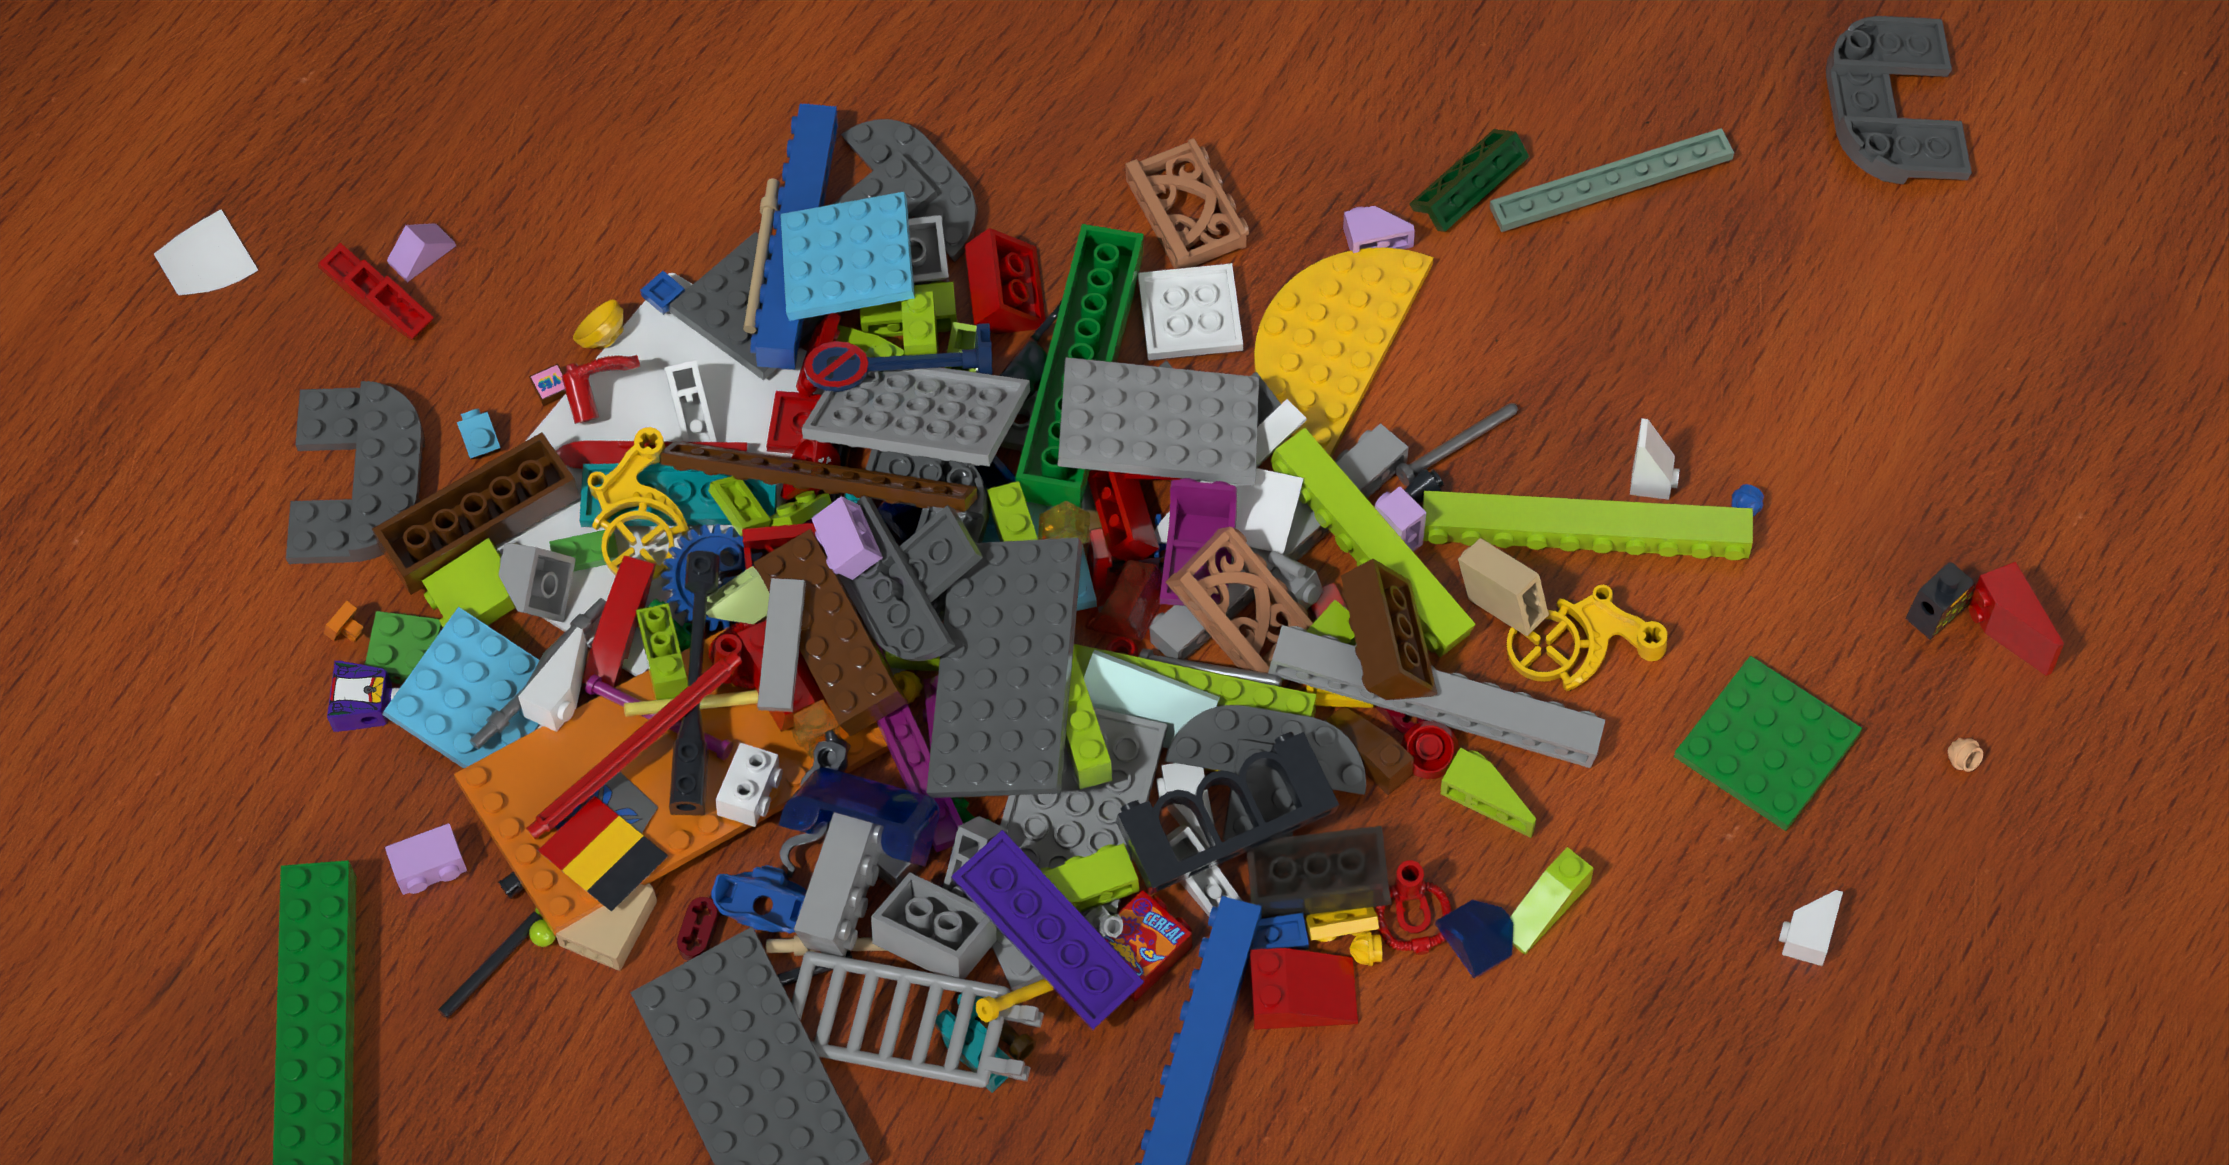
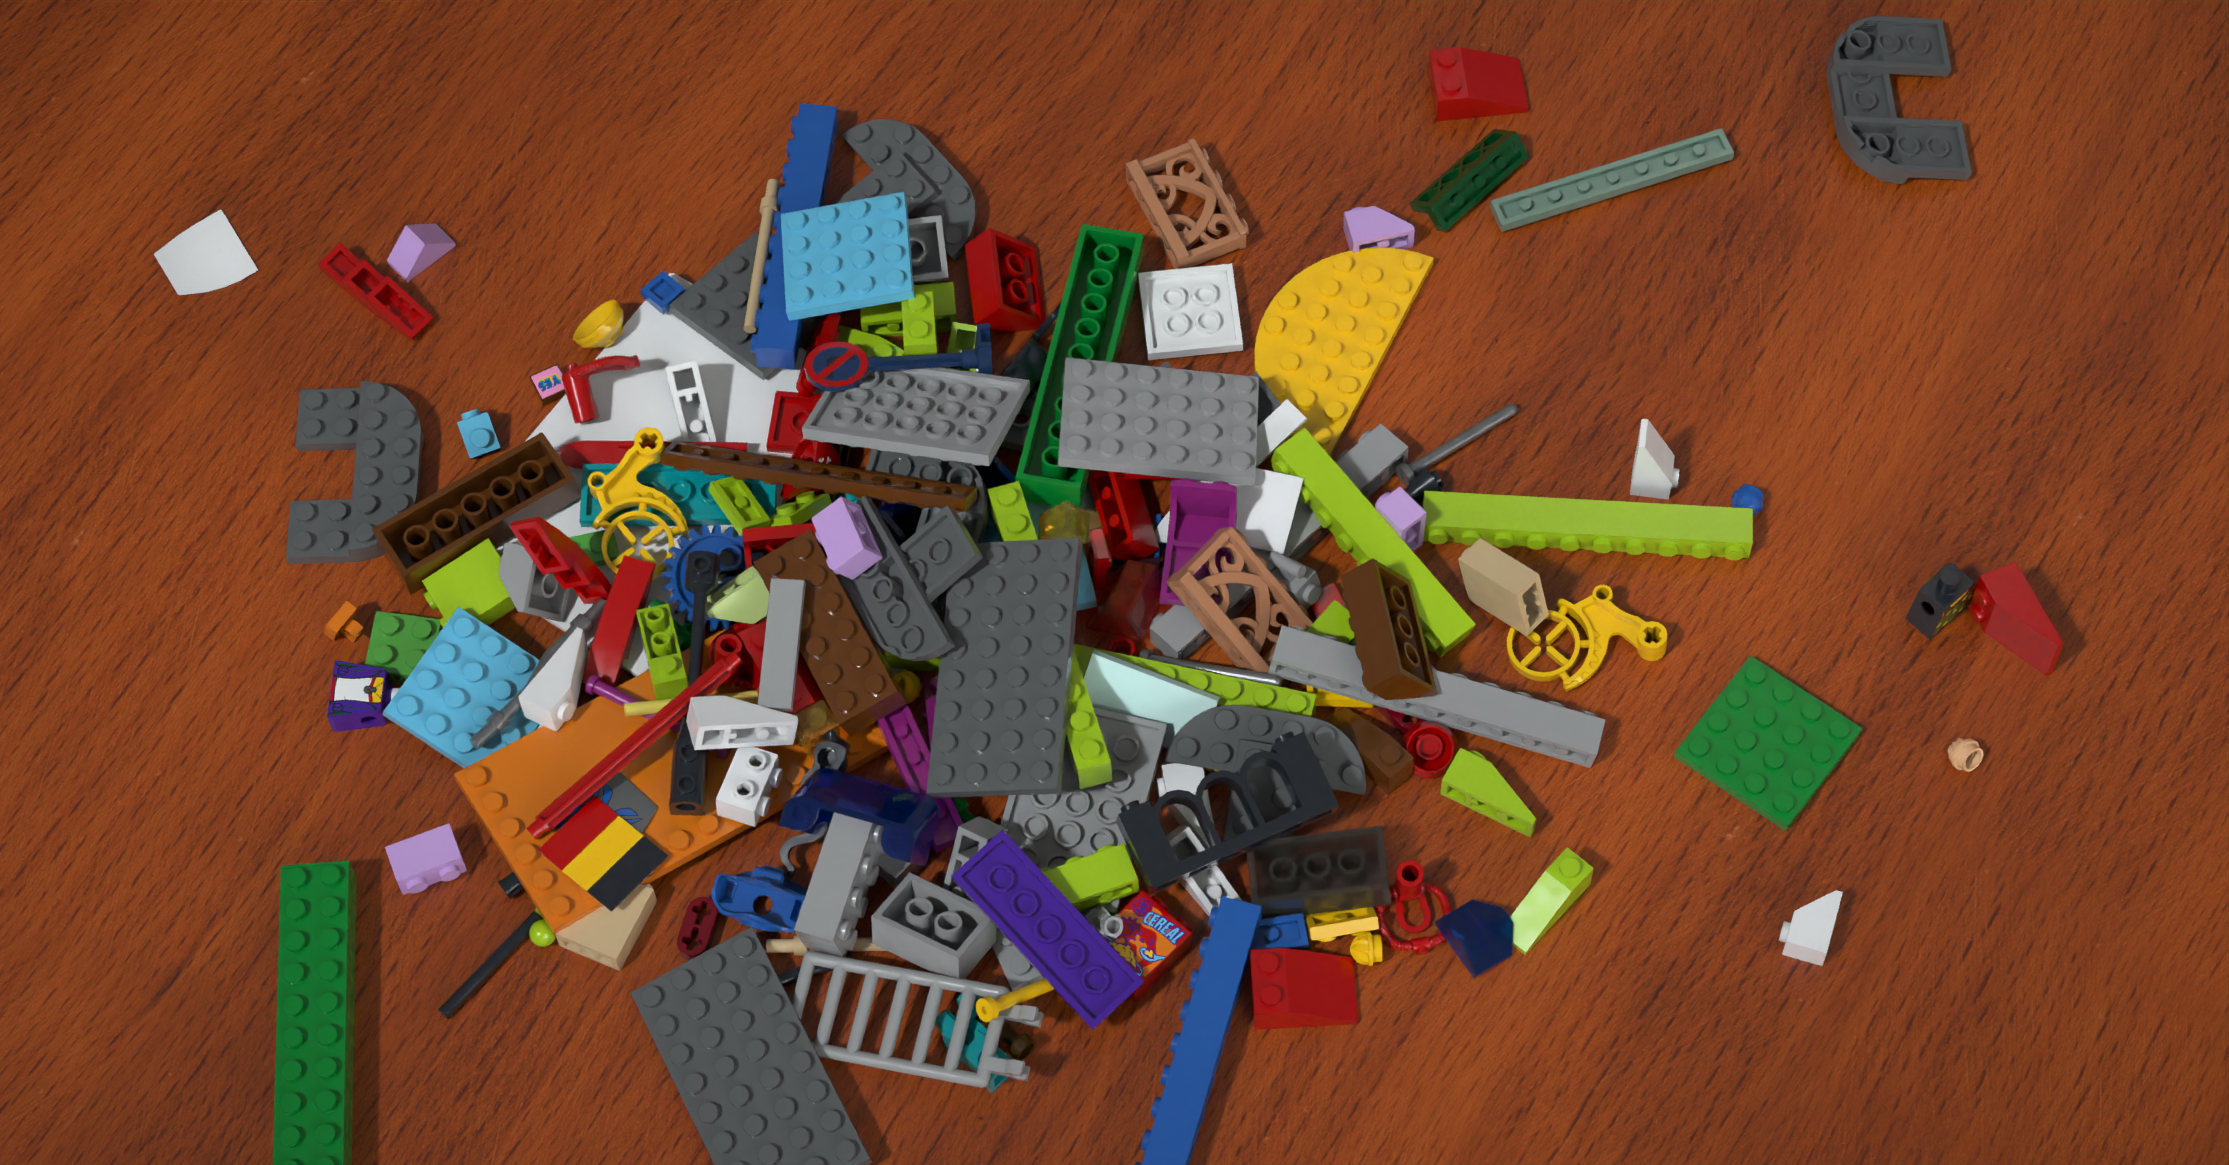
none -> red slope [509,516,612,604]
none -> white slope [686,695,798,750]
none -> red slope [1428,47,1529,122]

